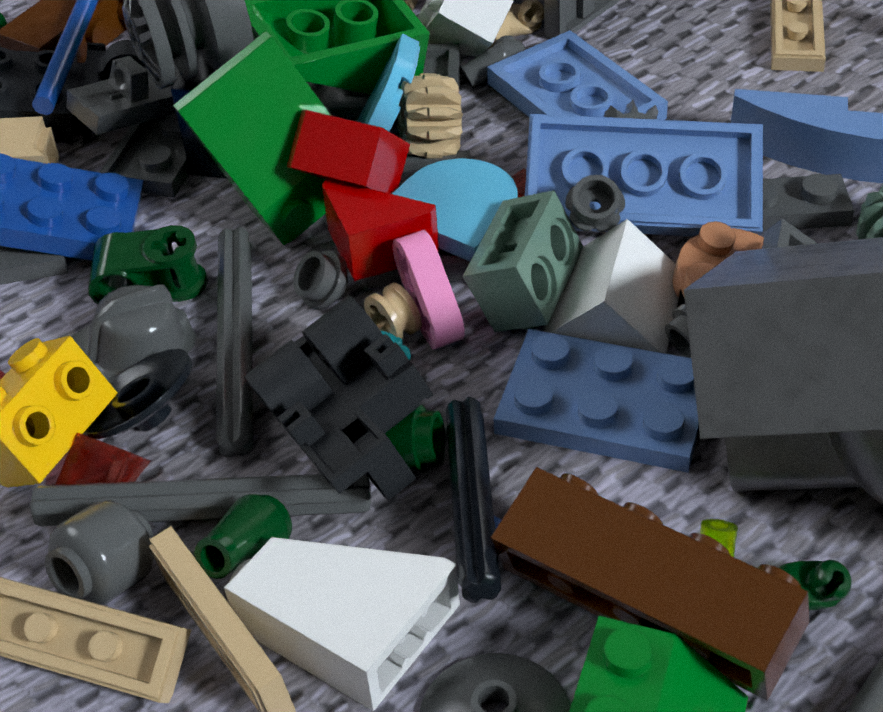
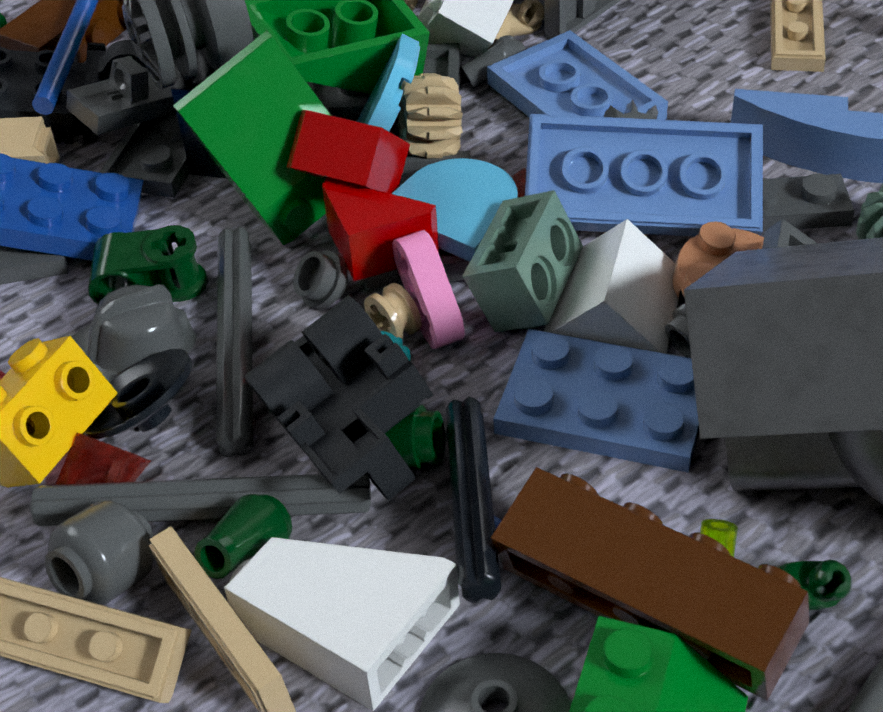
dark grey plate [565,175,625,232] -> none

